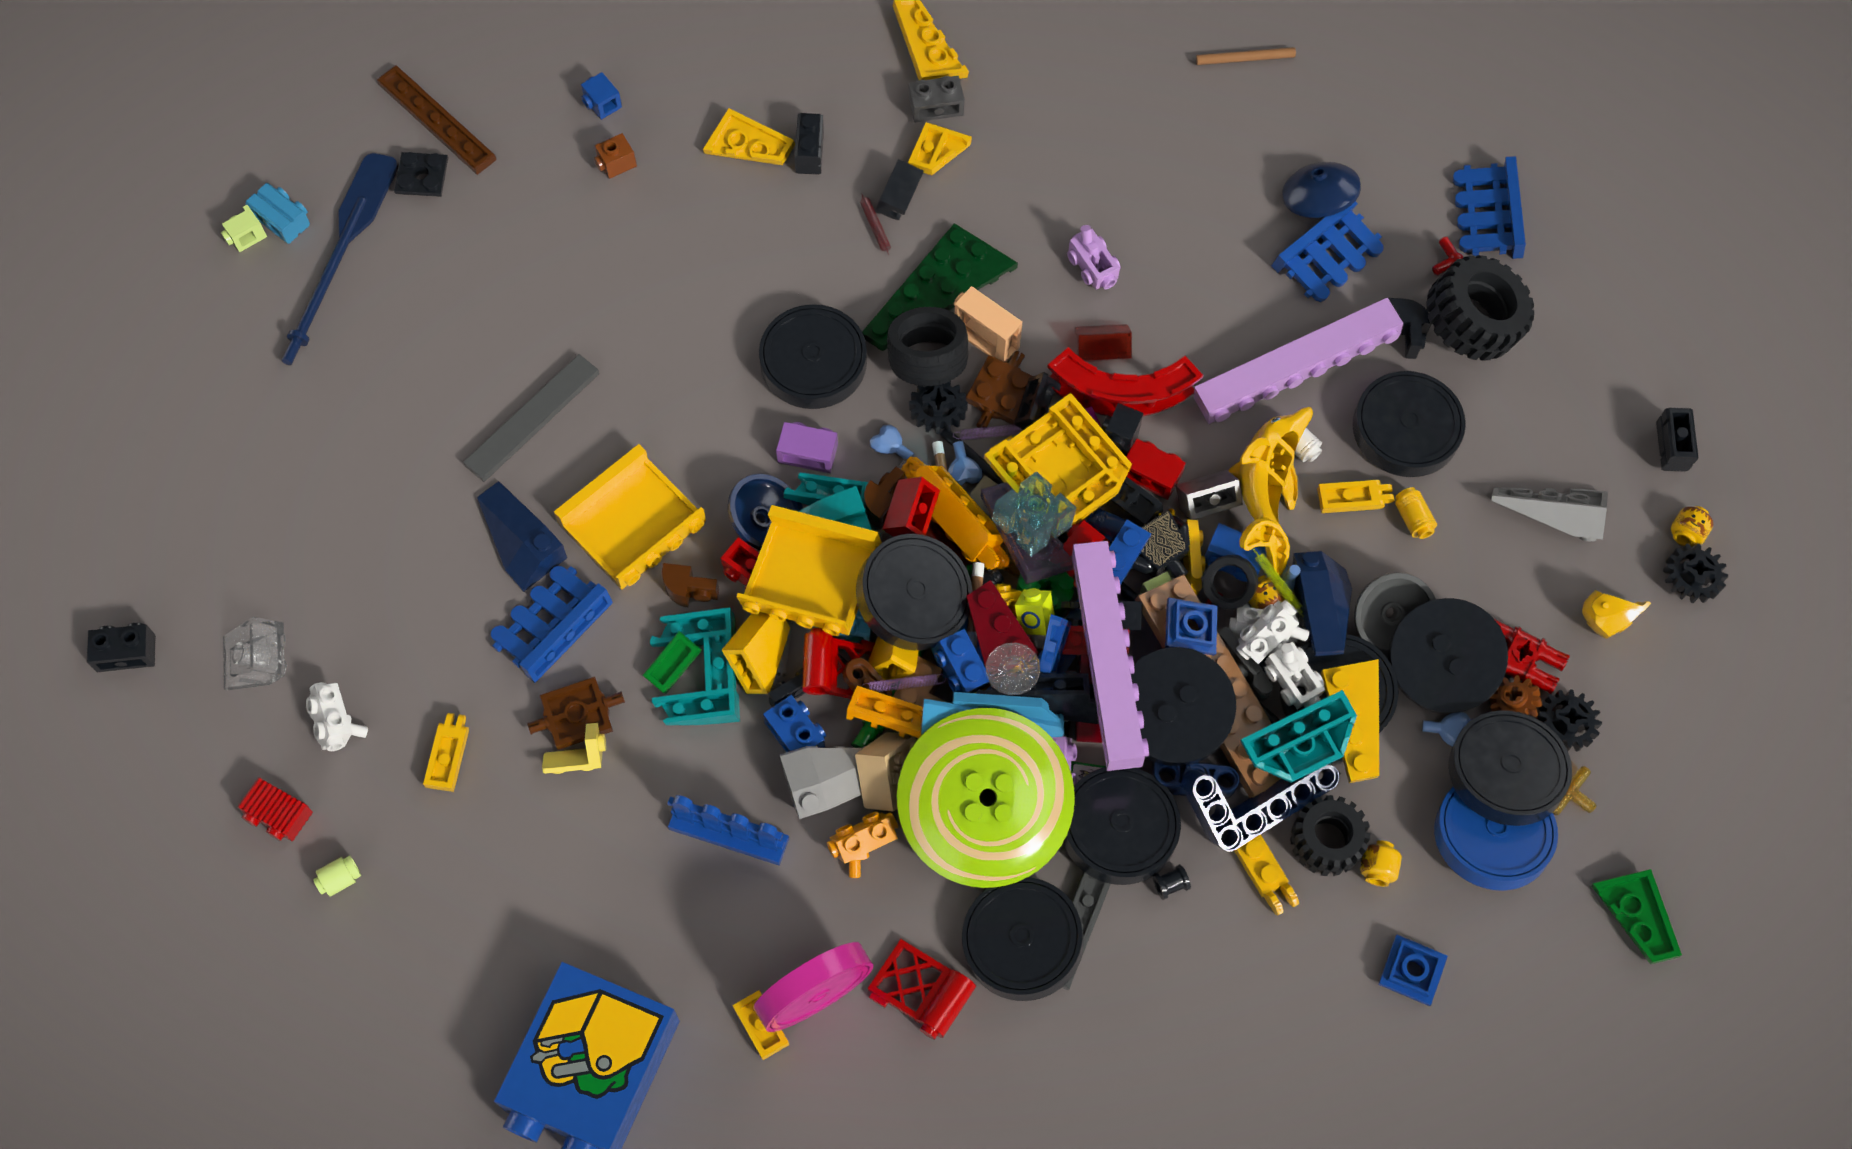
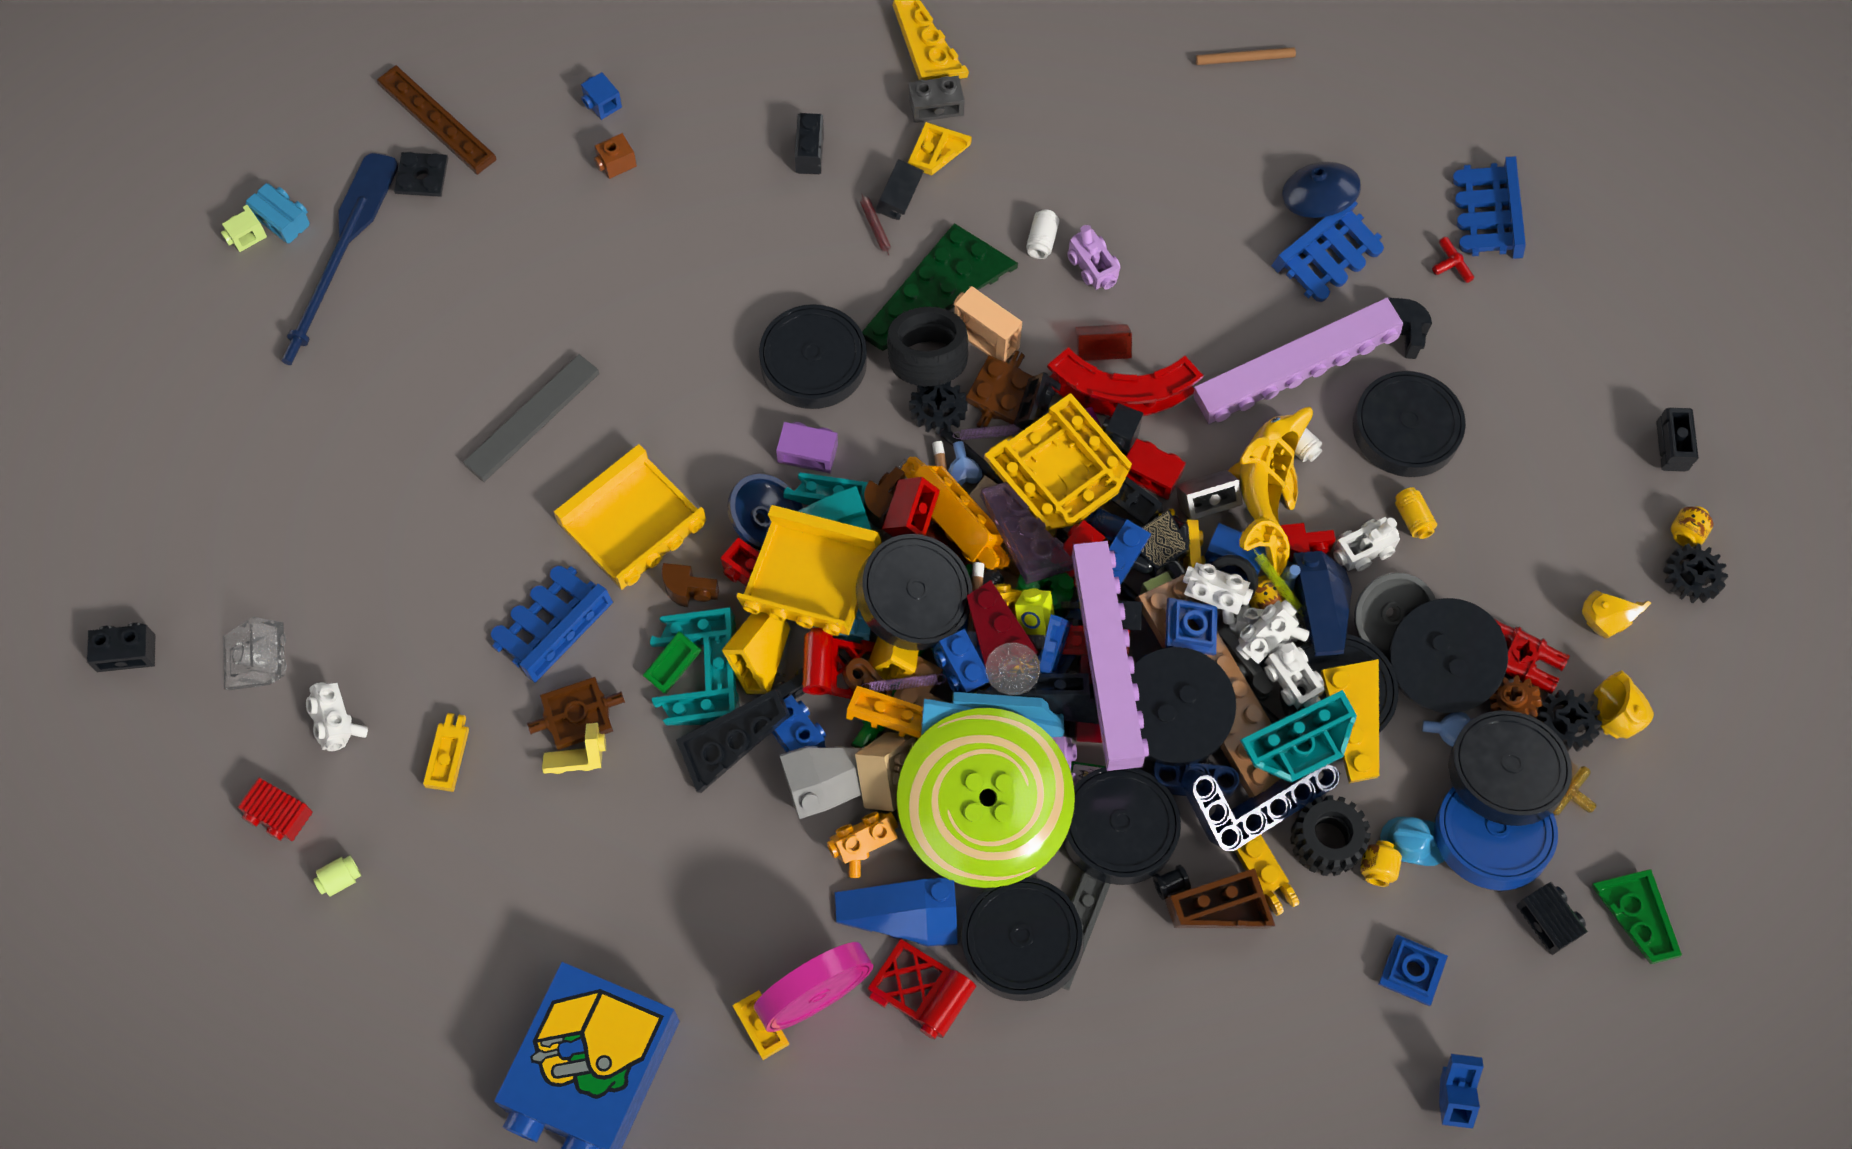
dark blue wedge [477,481,567,592] -> none
blue fence [668,795,789,866] -> none
yellow wing [703,108,795,165] -> none
medium blue rock [870,425,914,461] -> none
clear light blue brick [992,471,1077,557] -> none
yellow hinge [1317,480,1395,513] -> none
black tyre [1426,255,1534,361] -> none
light grey wedge [1491,488,1608,542] -> none
none -> black wing [676,689,790,793]
none -> blue wedge [835,878,958,947]
none -> white head [1026,209,1060,259]
none -> reddish brown wedge [1165,868,1275,929]
none -> white brick [1183,562,1253,624]
none -> red brick [1280,523,1336,563]
none -> white brick [1333,517,1400,571]
none -> dark azure piece [1380,817,1444,866]
none -> blue brick [1439,1054,1484,1129]
none -> black brick [1516,882,1588,955]
none -> yellow helmet [1594,670,1654,739]

